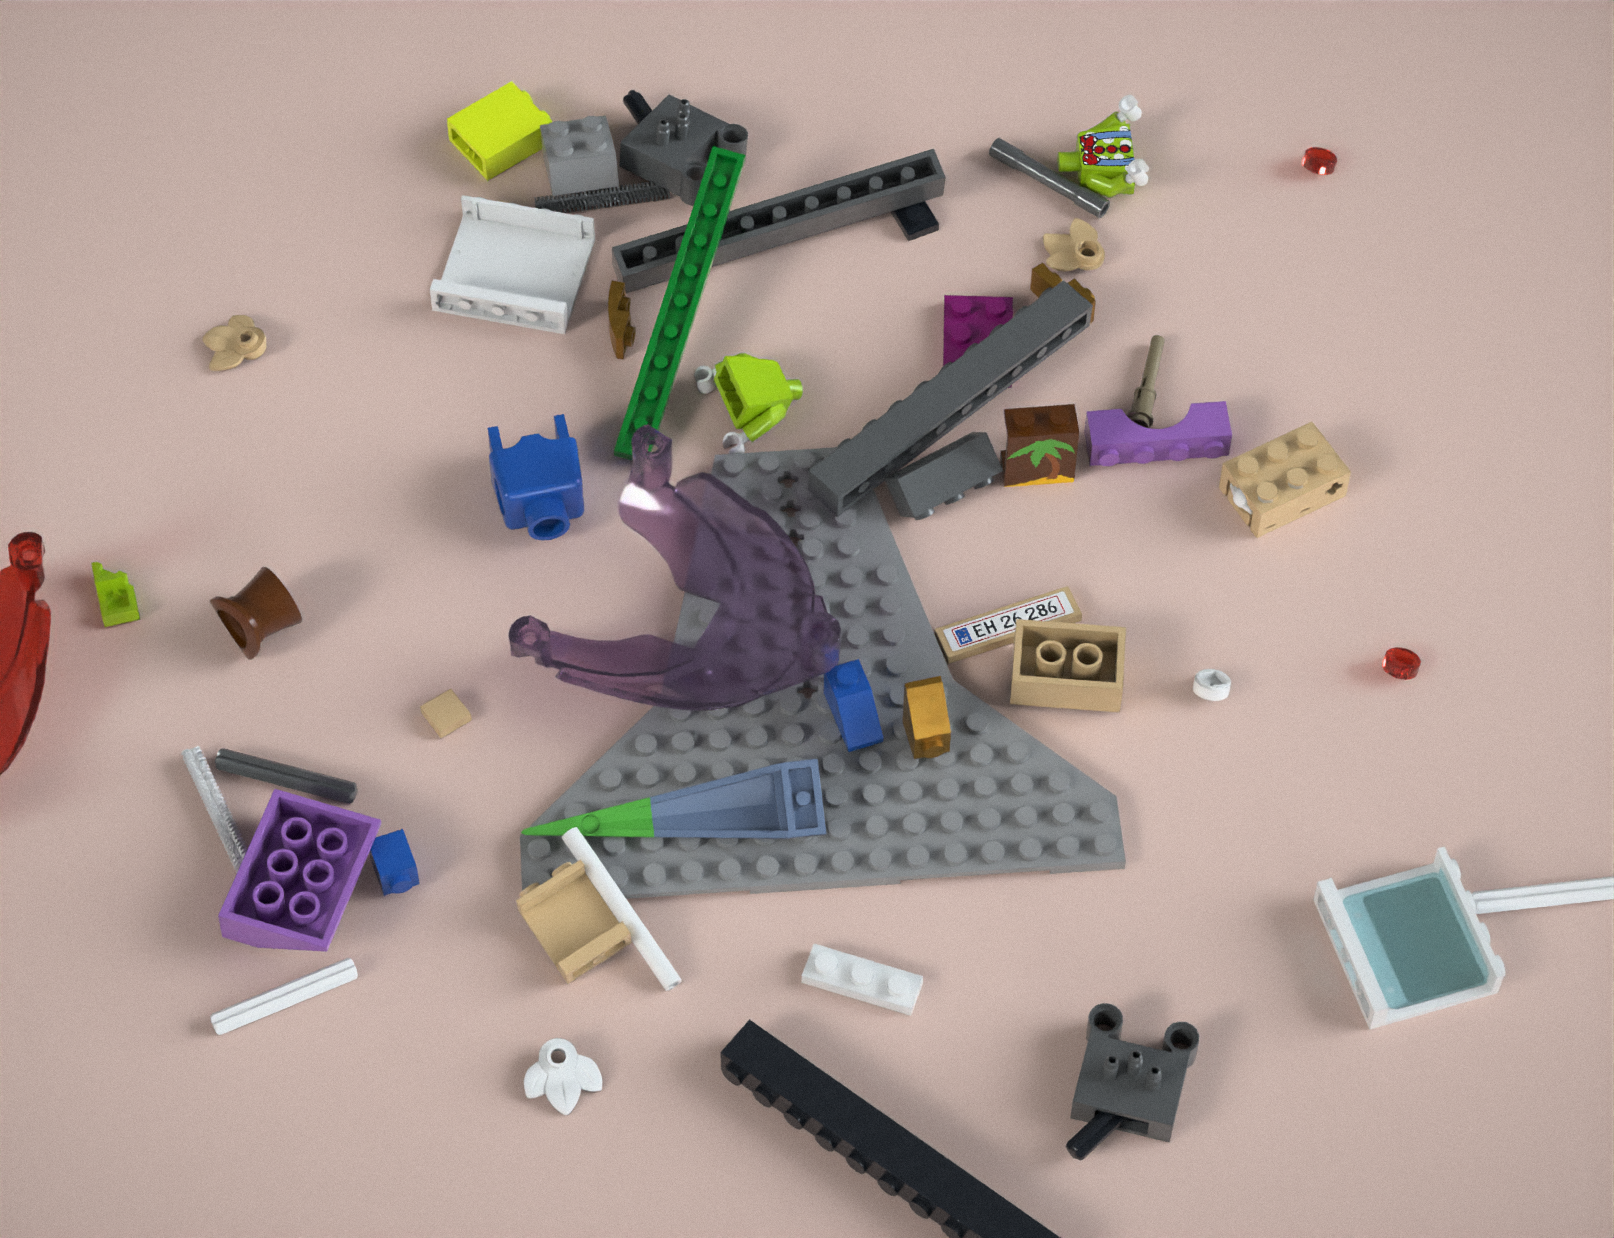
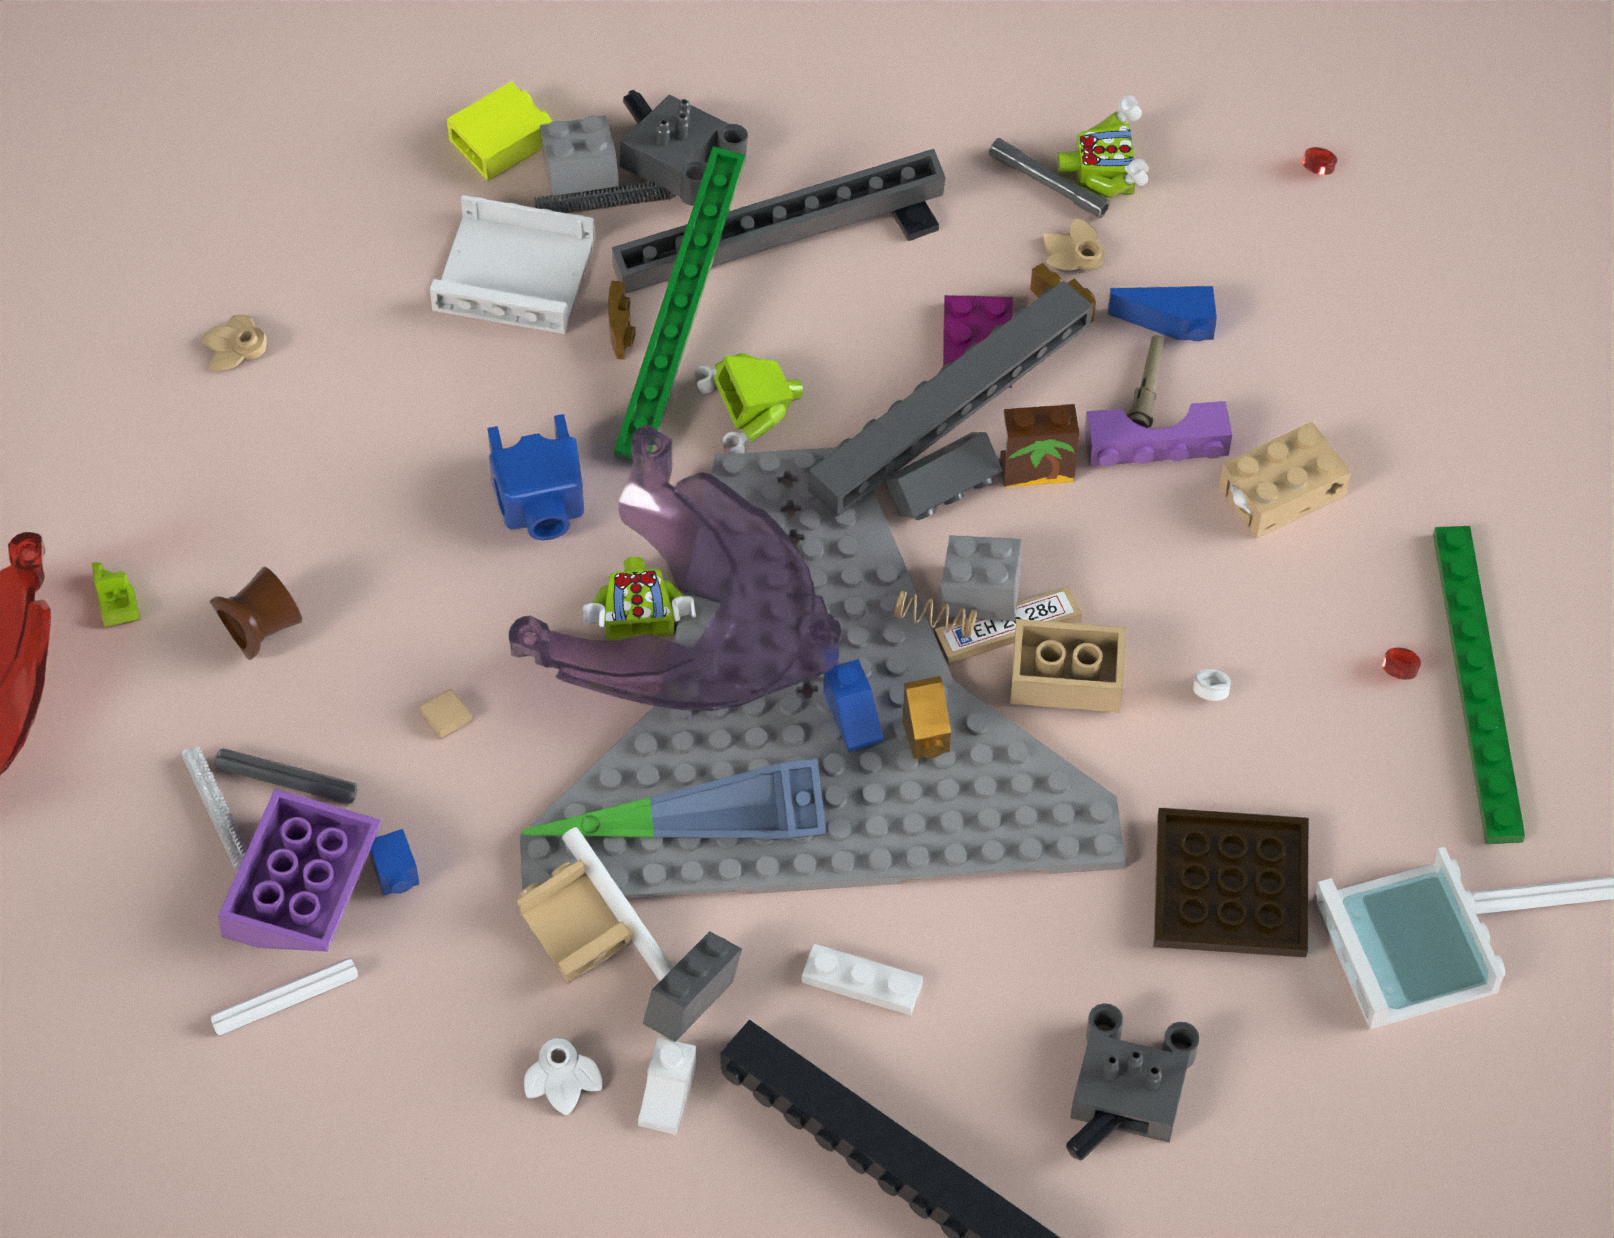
none -> torso [582,557,696,641]
none -> white arch [638,1037,697,1135]
none -> dark grey brick [643,931,742,1042]
none -> tan piece [893,590,977,638]
none -> light grey brick [941,535,1022,621]
none -> blue slope [1108,286,1217,341]
none -> dark brown plate [1153,808,1309,958]
none -> green plate [1433,526,1525,844]

